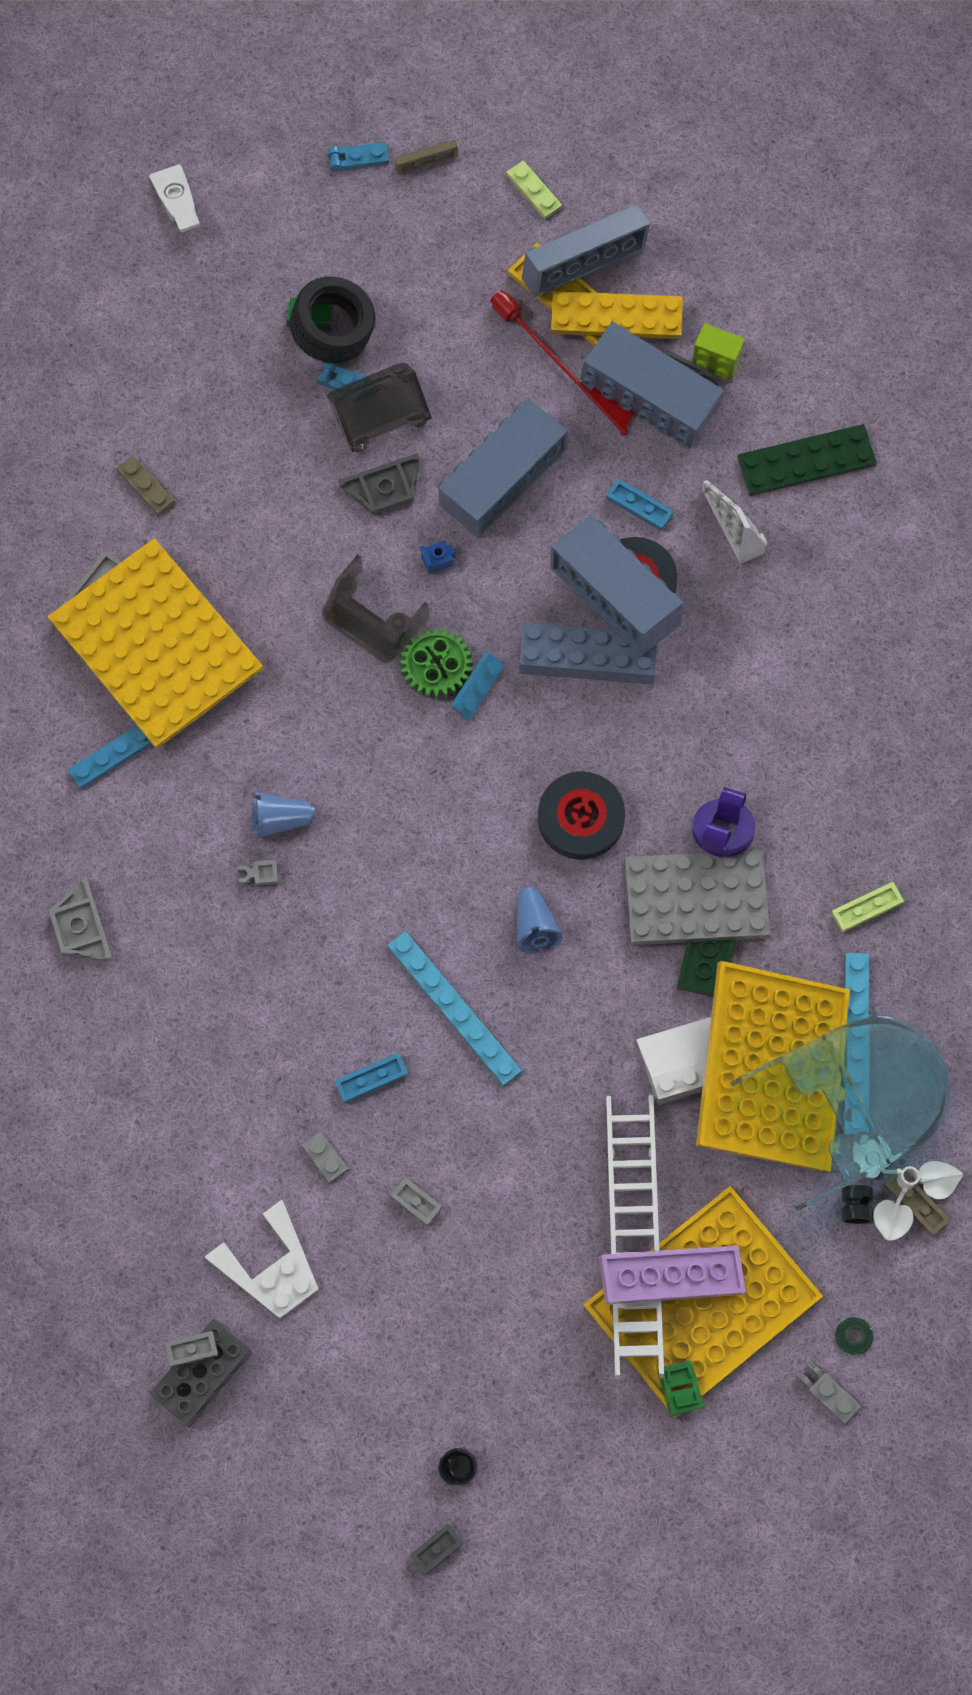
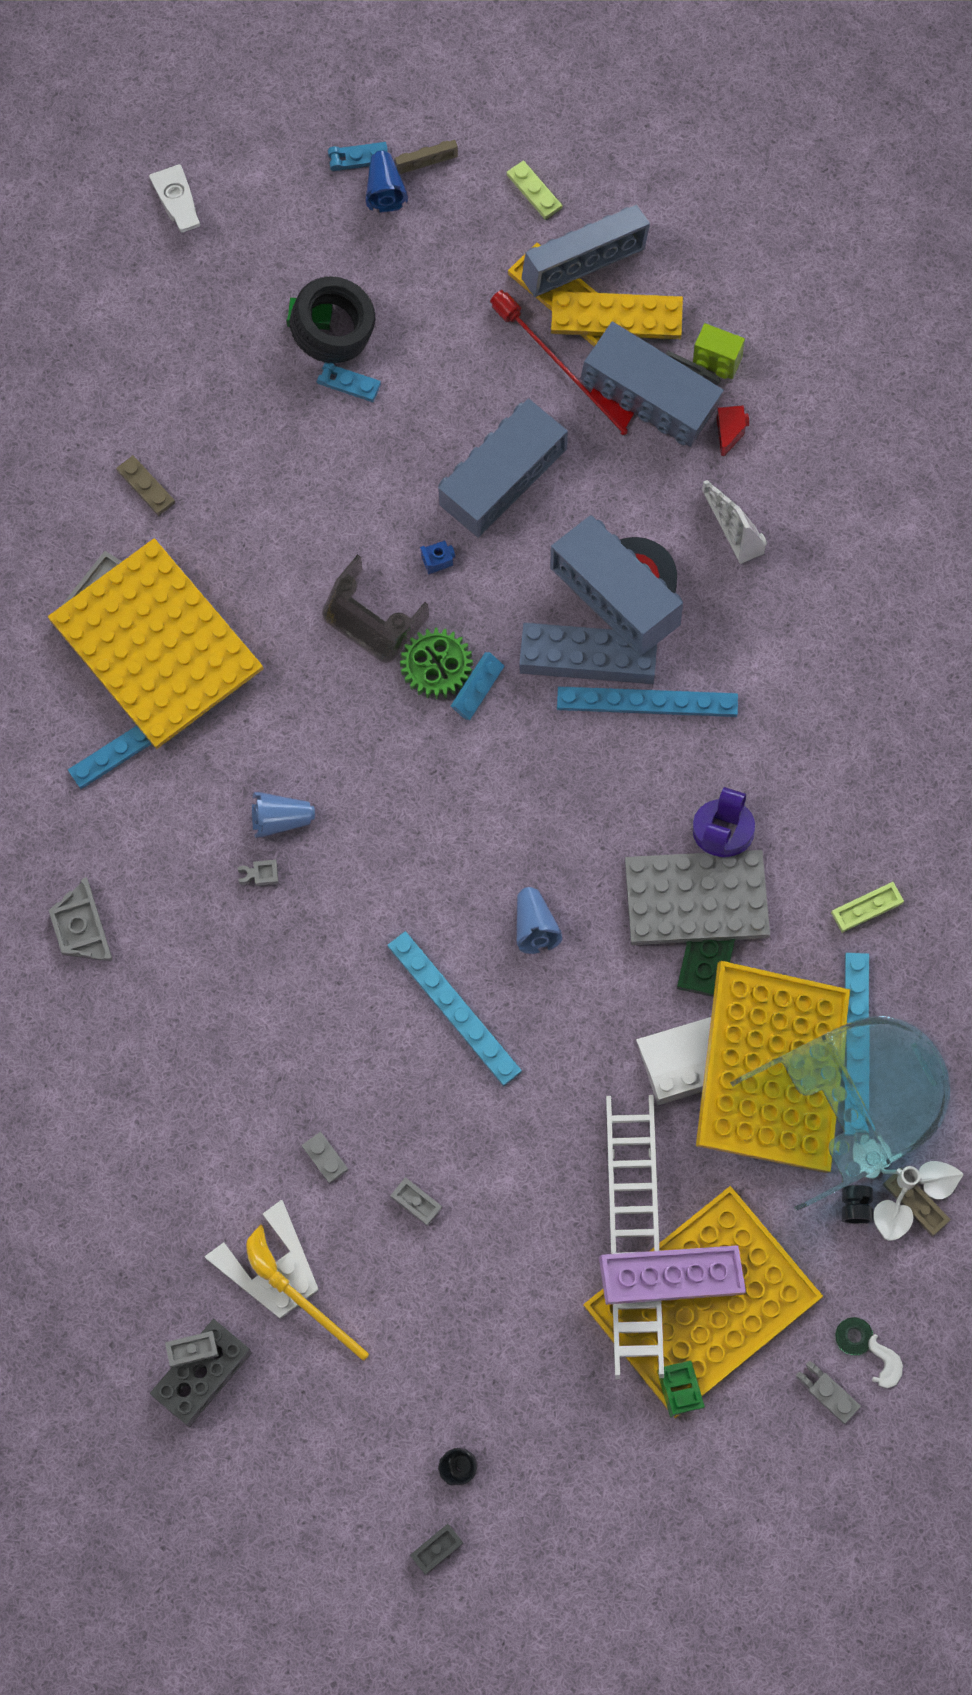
clear smoke windscreen [327,363,432,453] -> none
dark azure plate [335,1053,408,1103] -> none
dark grey wing [338,453,419,515] -> none
black wheel [538,771,625,860] -> none
dark azure plate [606,478,674,531] -> none
dark green plate [737,424,877,496] -> none
none -> yellow piece [246,1224,369,1361]
none -> blue cone [365,150,408,213]
none -> dark azure plate [557,686,738,717]
none -> red slope [716,405,749,456]
none -> white piece [868,1334,903,1389]

